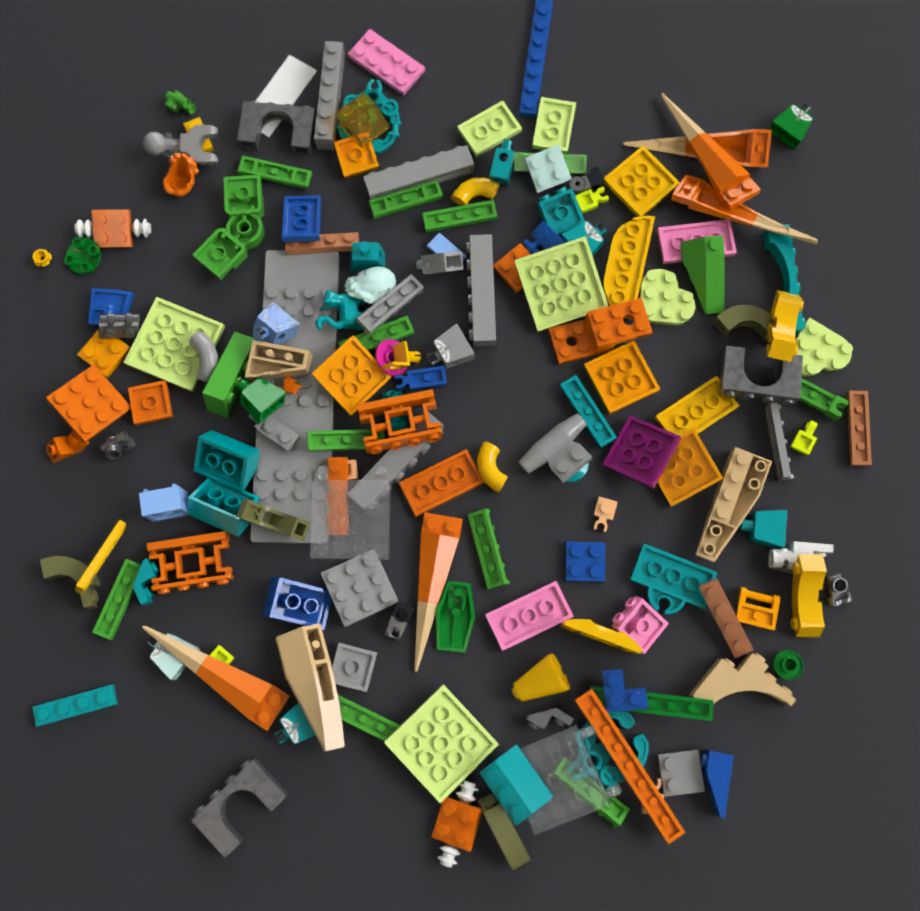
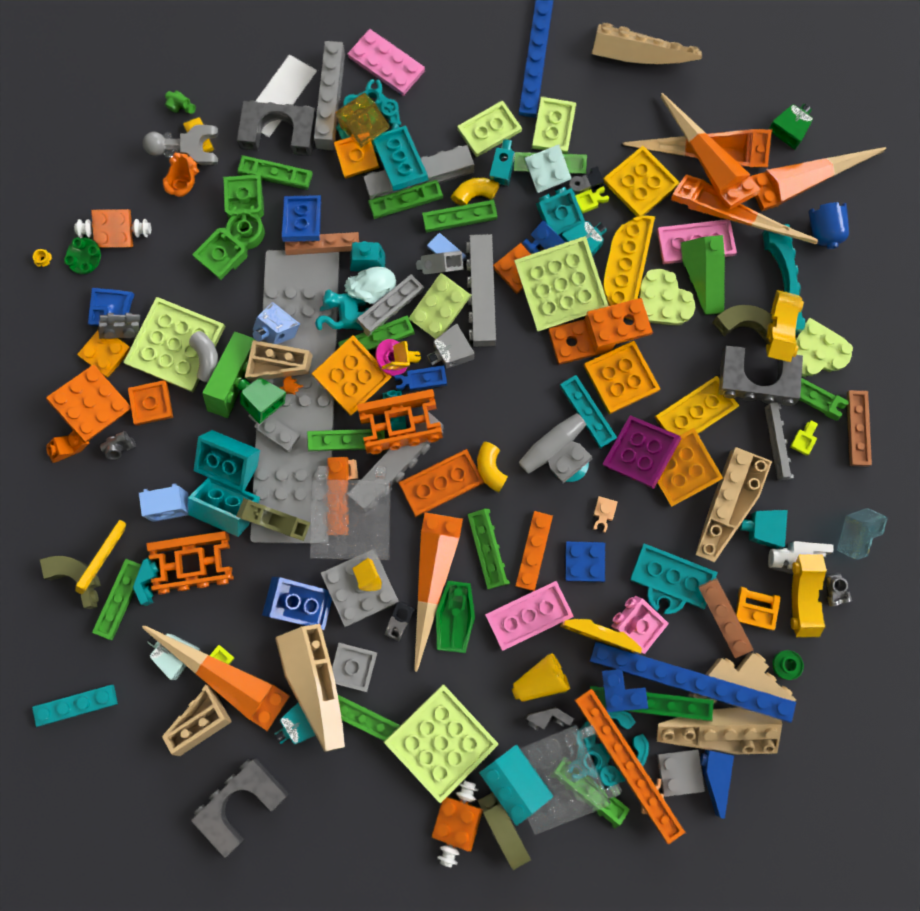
none -> tan wedge [162,685,232,756]
none -> yellow tile [352,558,382,591]
none -> teal plate [372,126,429,191]
none -> yellowish green plate [409,273,472,339]
none -> orange plate [515,511,553,591]
none -> blue plate [590,642,796,723]
none -> tan wedge [592,23,702,64]
none -> tan wedge [657,707,782,754]
none -> plate [750,147,887,211]
none -> blue cylinder [808,202,849,249]
none -> clear light blue panel [837,508,888,560]

